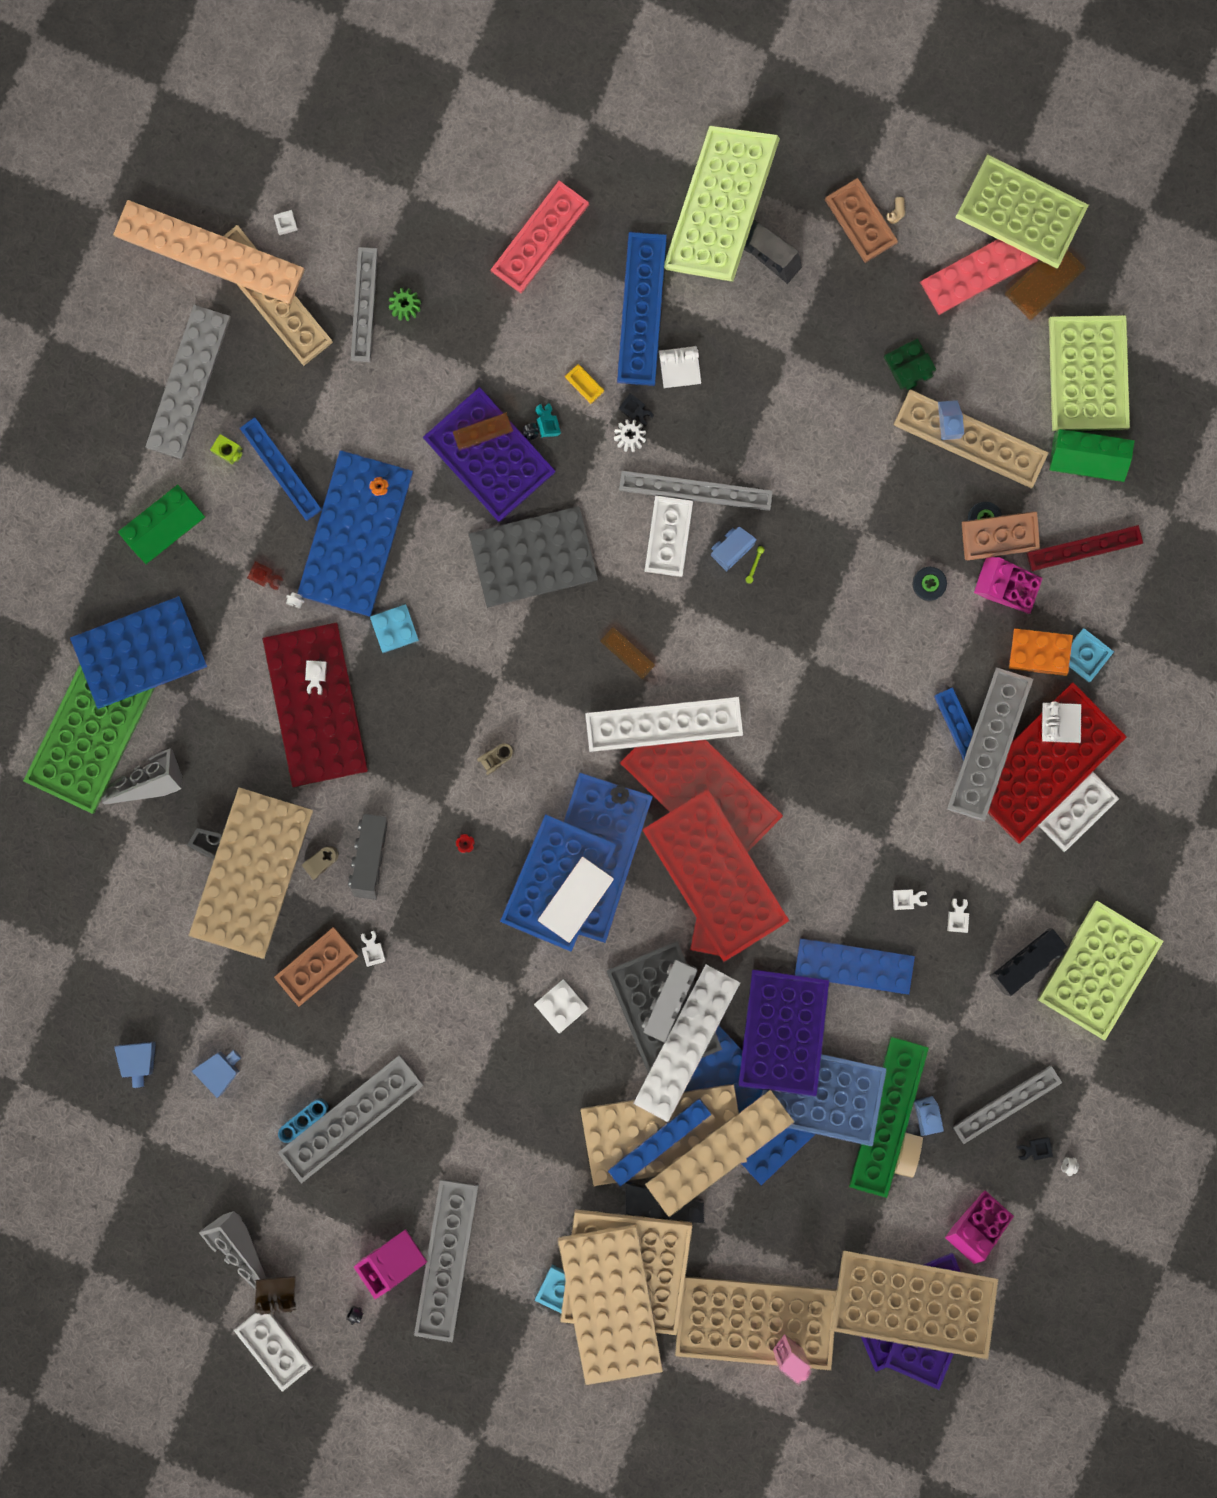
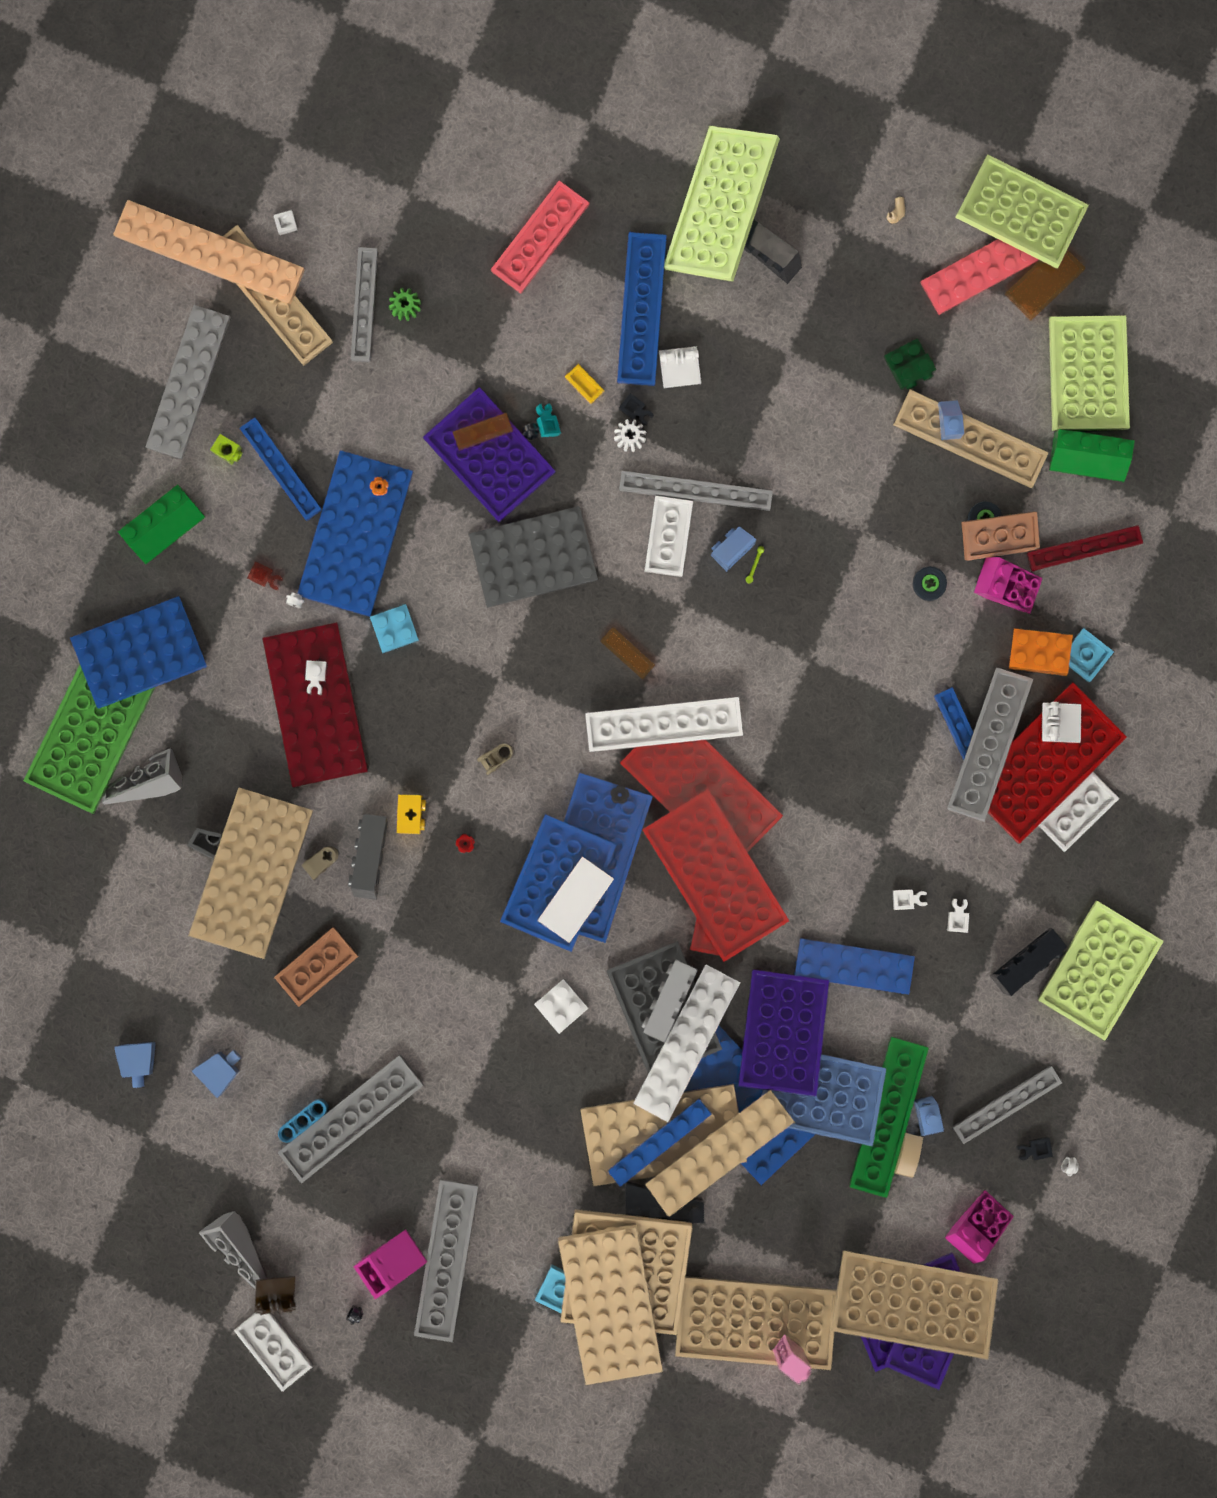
white plate [361,931,386,967] -> none
nougat plate [825,178,898,263] -> none
none -> yellow brick [397,795,426,834]

